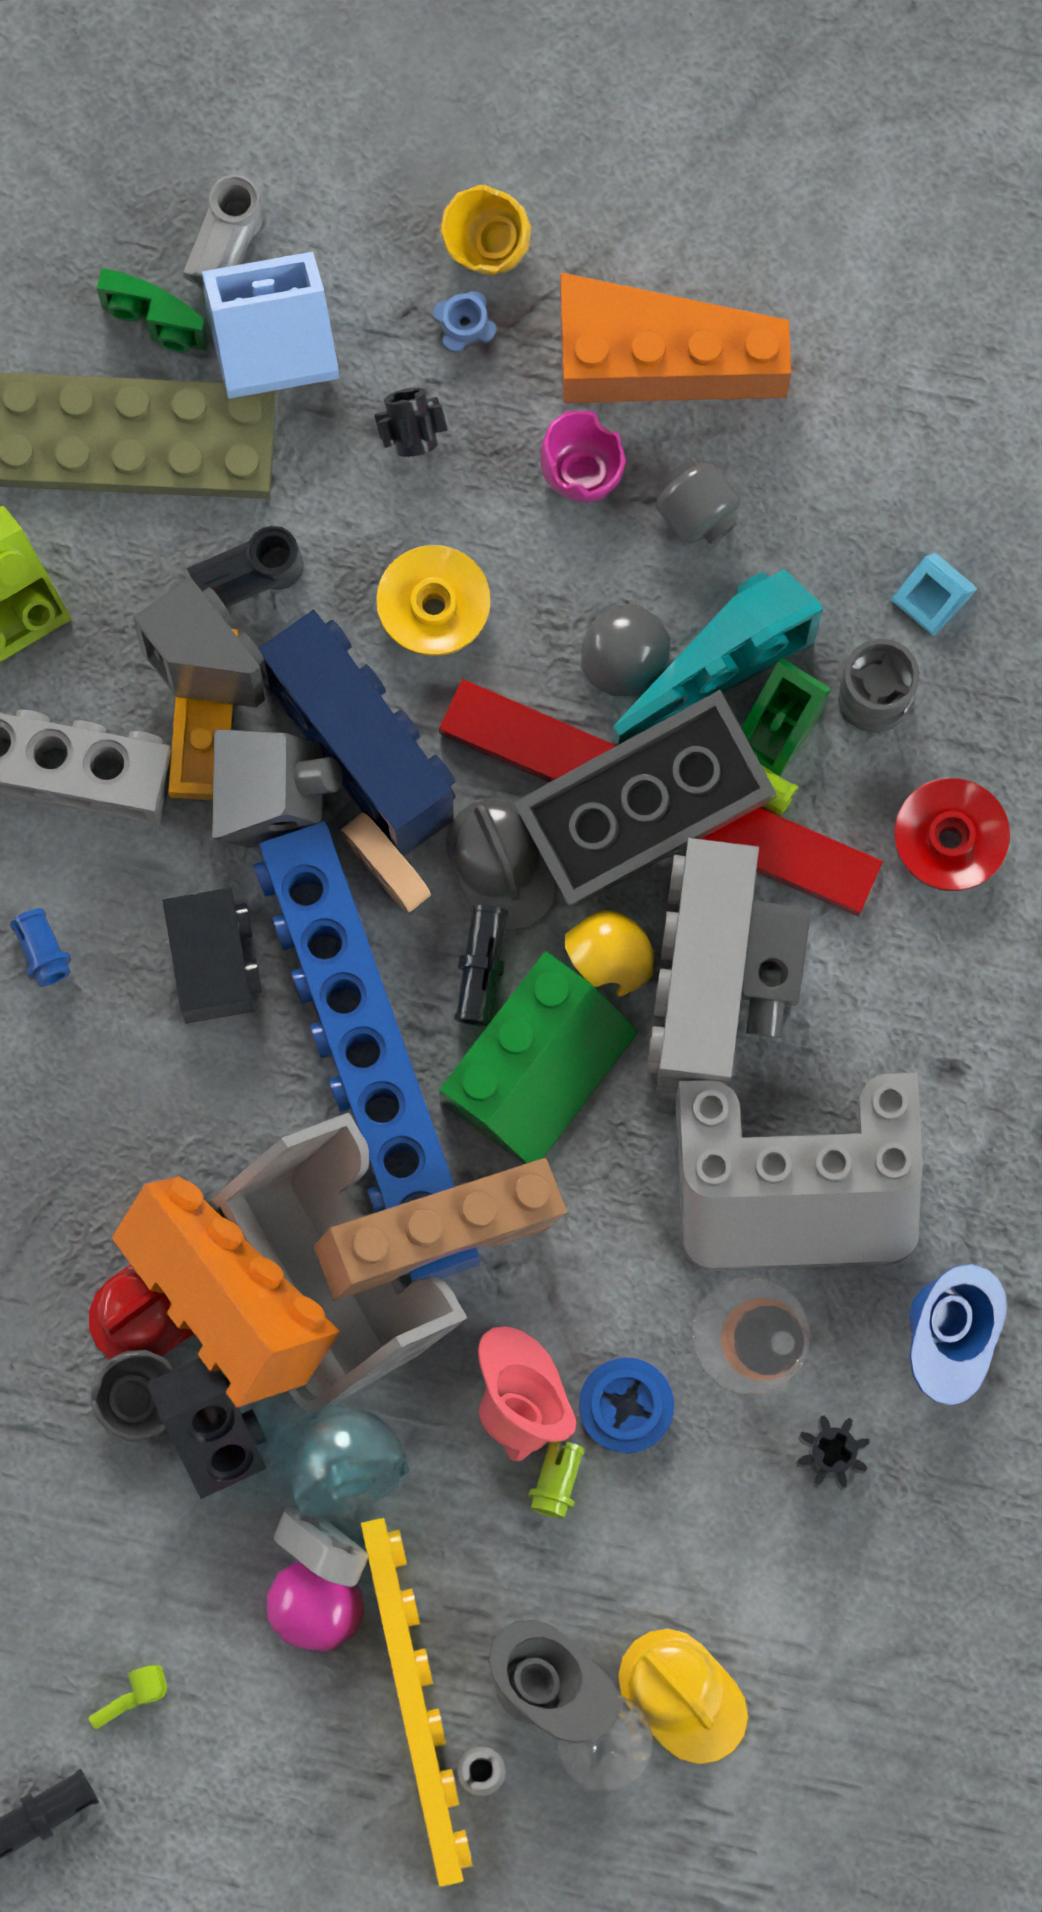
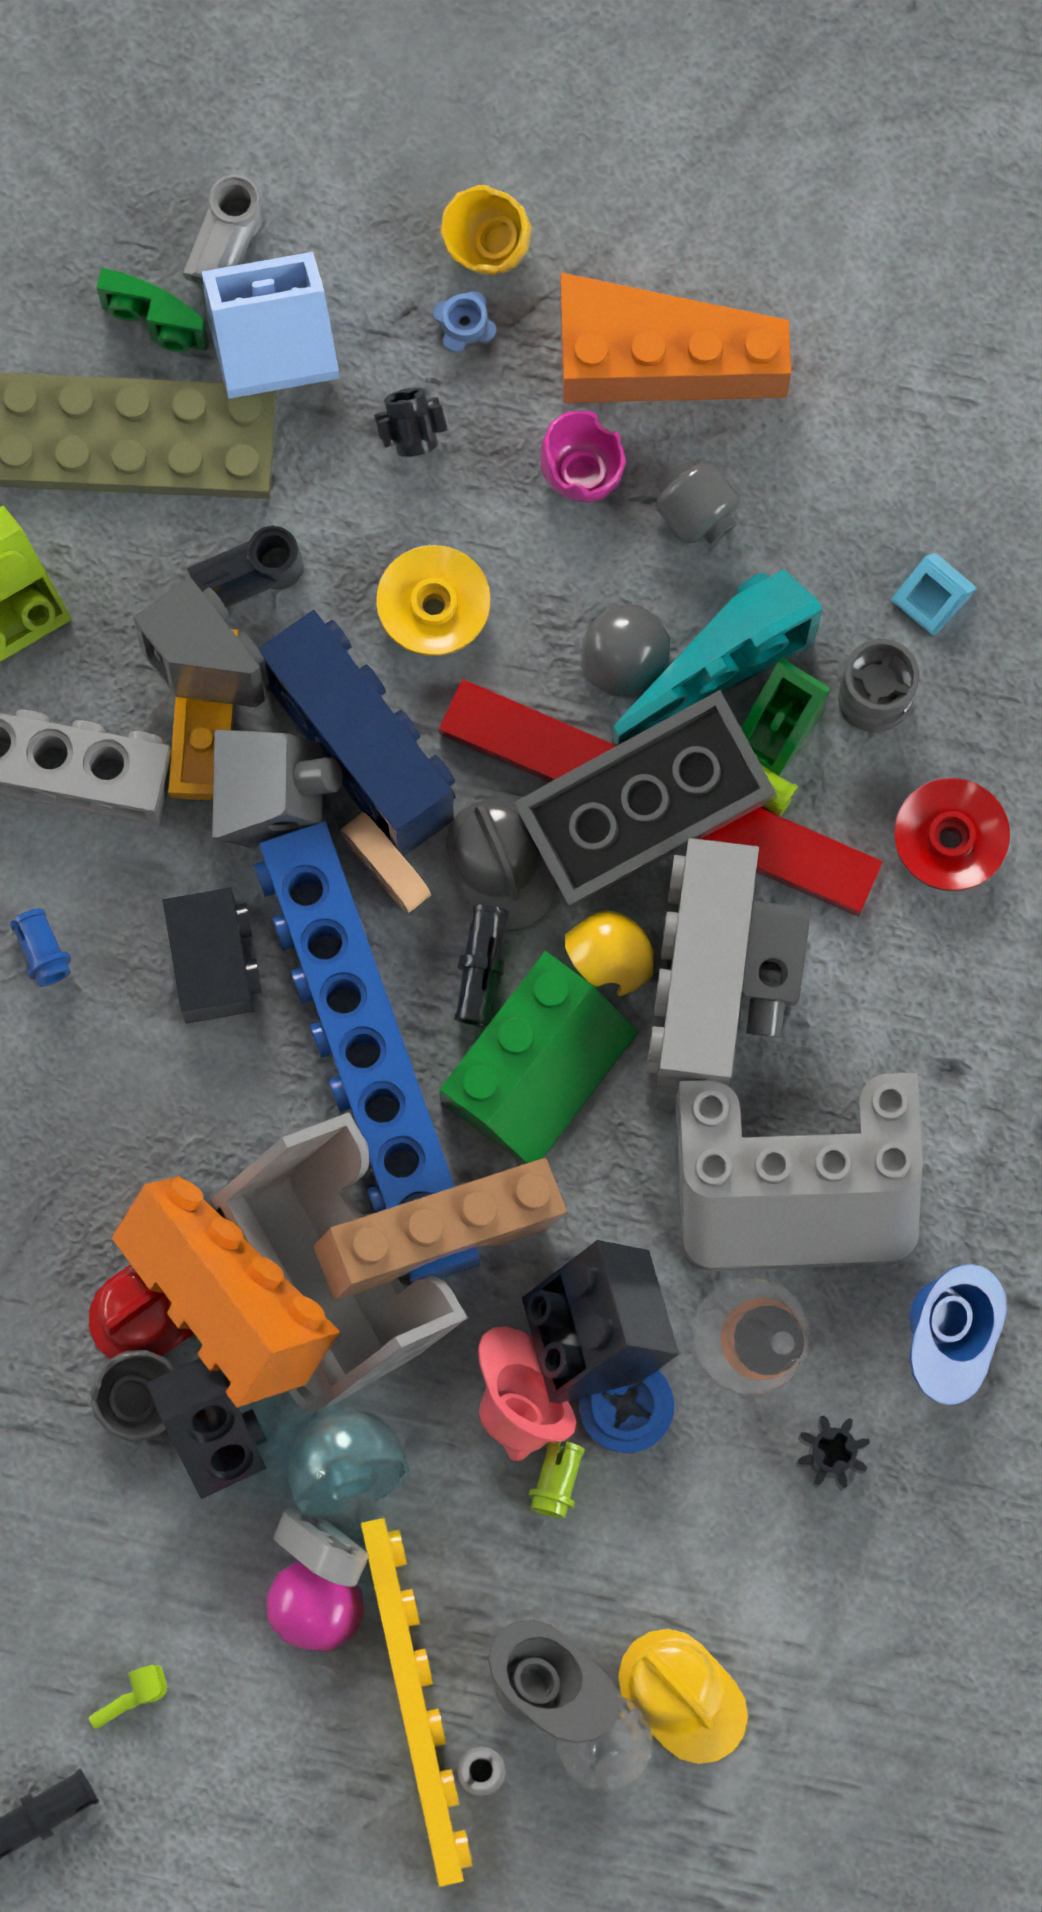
none -> black slope [522,1240,679,1403]

